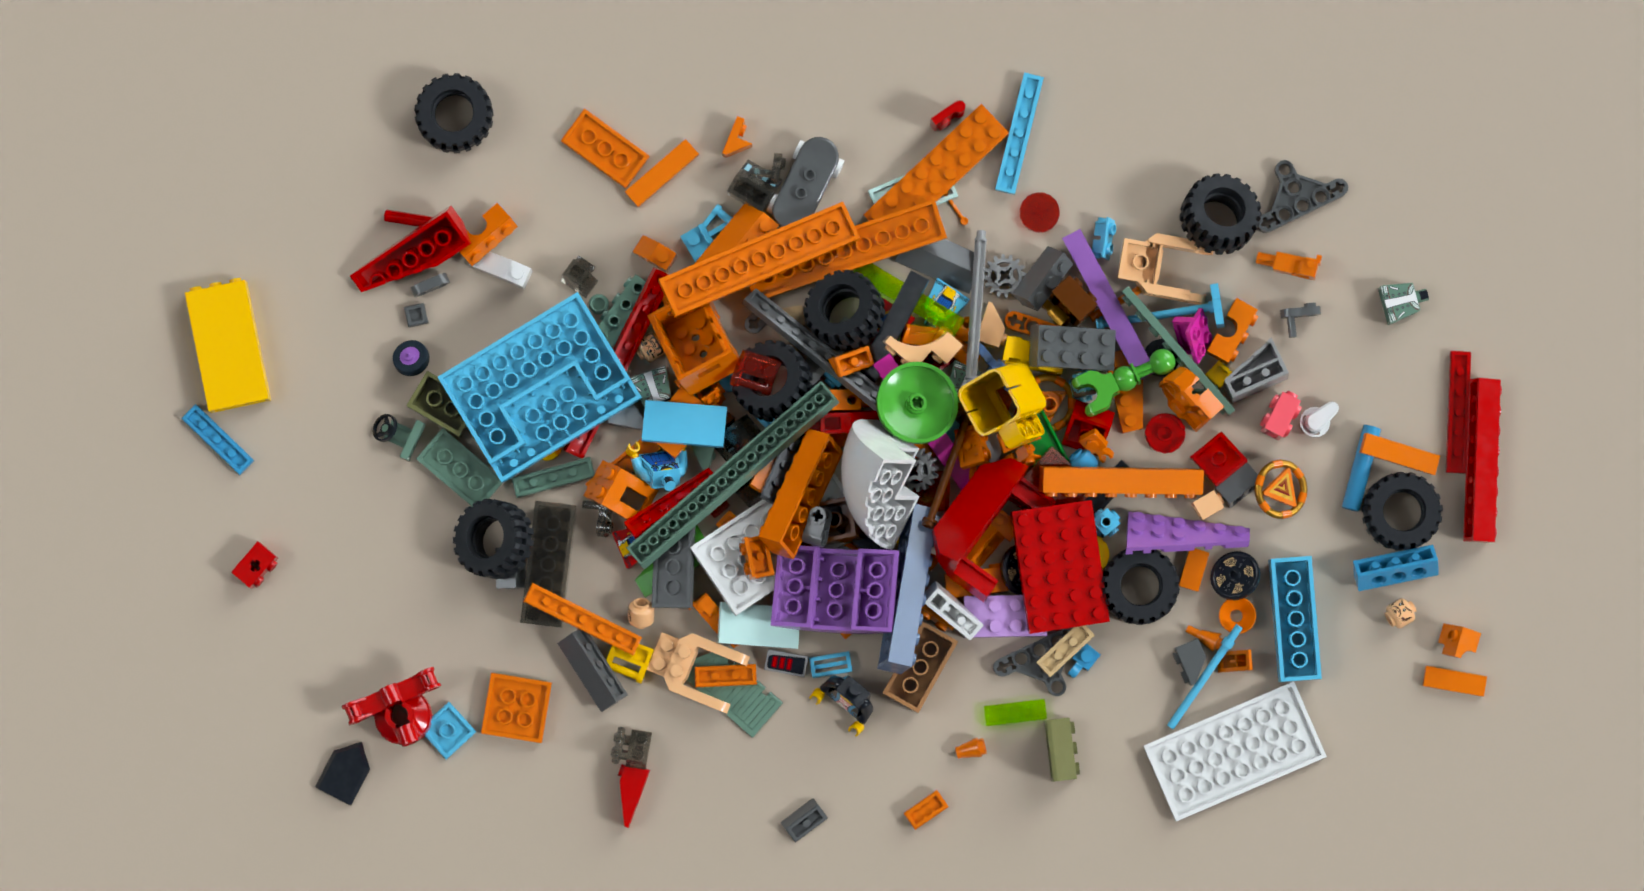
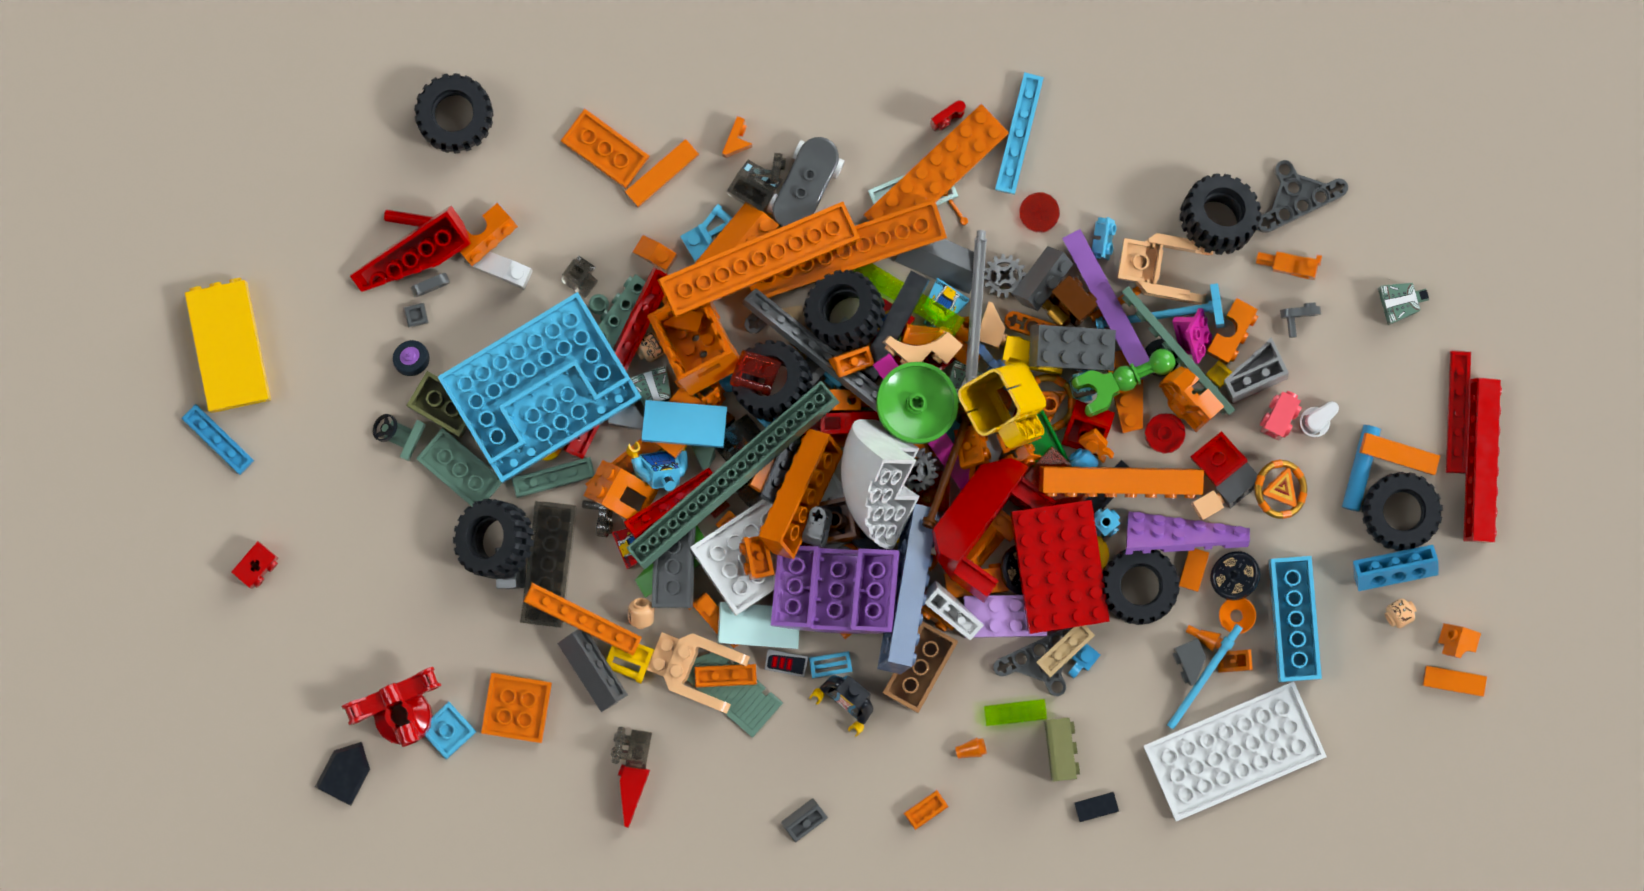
none -> orange tile [663,311,706,334]
none -> black tile [1074,792,1119,822]

